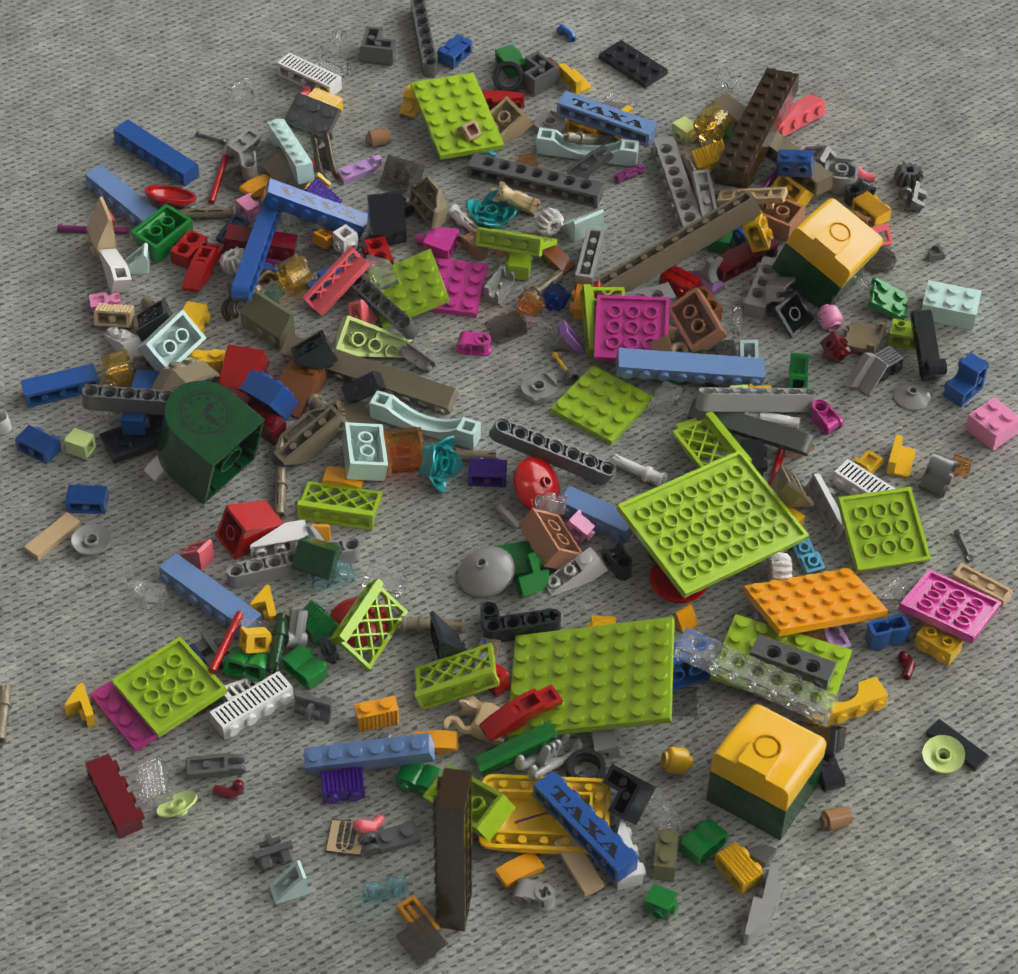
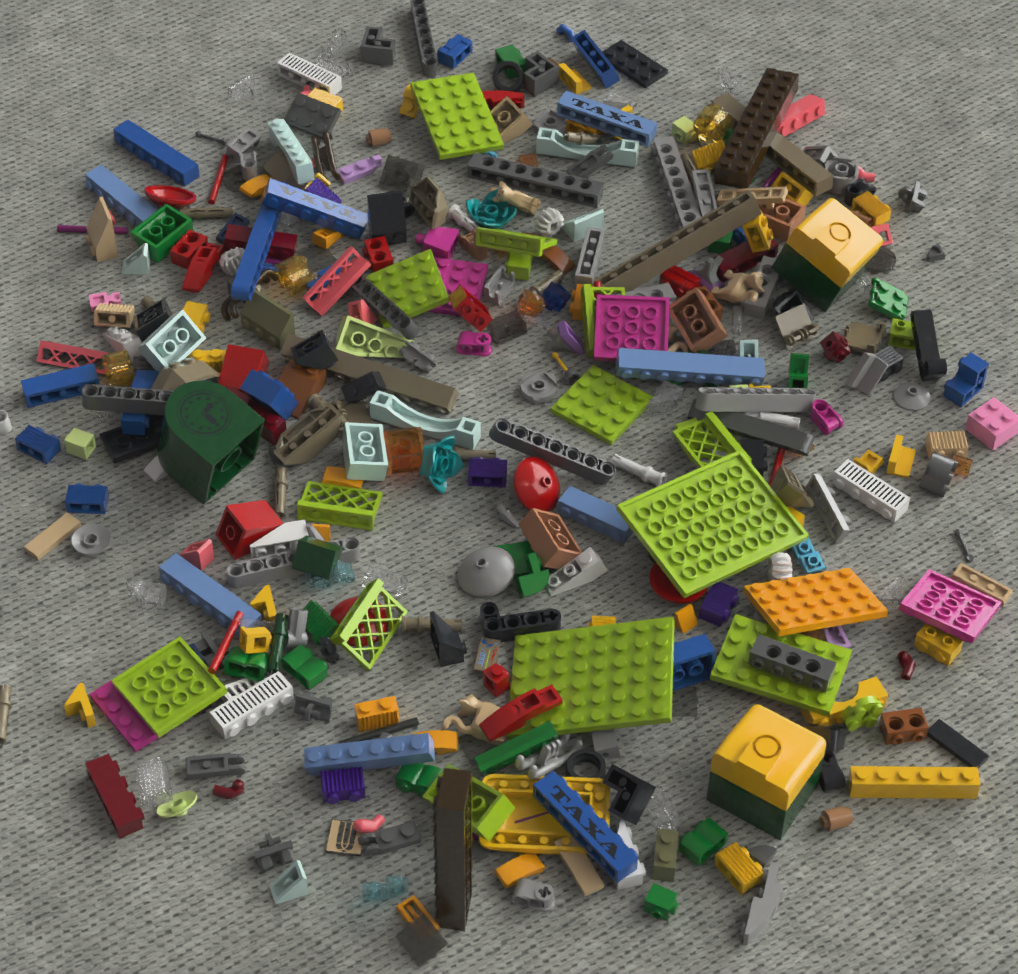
white slope [98,248,132,293] -> none
bright pink brick [236,193,260,223] -> none
clear light blue plate [264,284,286,301] -> none
white brick [333,224,358,254] -> none
clear slope [365,255,399,291] -> none
lime fence [415,643,500,711] -> none
medium nougat slope [457,119,482,142] -> none
clear brick [535,492,567,515] -> none
bright pink brick [566,509,596,545] -> none
black piece [601,543,632,580] -> none
magenta axle [614,163,645,183] -> none
medium nougat slope [650,335,672,352] -> none
yellow head [660,747,693,775] -> none
clear brick [674,627,839,726] -> none
light grey hinge [766,276,796,303] -> none
blue brick [777,149,814,177] -> none
bright pink head [817,304,843,332] -> none
lime plate [836,487,931,573] -> none
blue brick [865,614,911,650] -> none
dark grey gear [894,162,923,189] -> none
light aqua brick [922,280,981,330] -> none
yellowish green dish [922,735,965,774] -> none
none -> coral fence [36,340,115,375]
none -> pearl dark grey bar [338,717,419,744]
none -> red window [449,284,493,332]
none -> blue brick [571,30,620,89]
none -> dark purple brick [698,582,740,627]
none -> tan animal [711,270,764,303]
none -> dark tan hinge [774,303,820,350]
none -> lime plate [842,696,884,731]
none -> yellow brick [848,766,980,799]
none -> dark orange brick [879,707,929,745]
none -> tan brick [925,430,969,460]

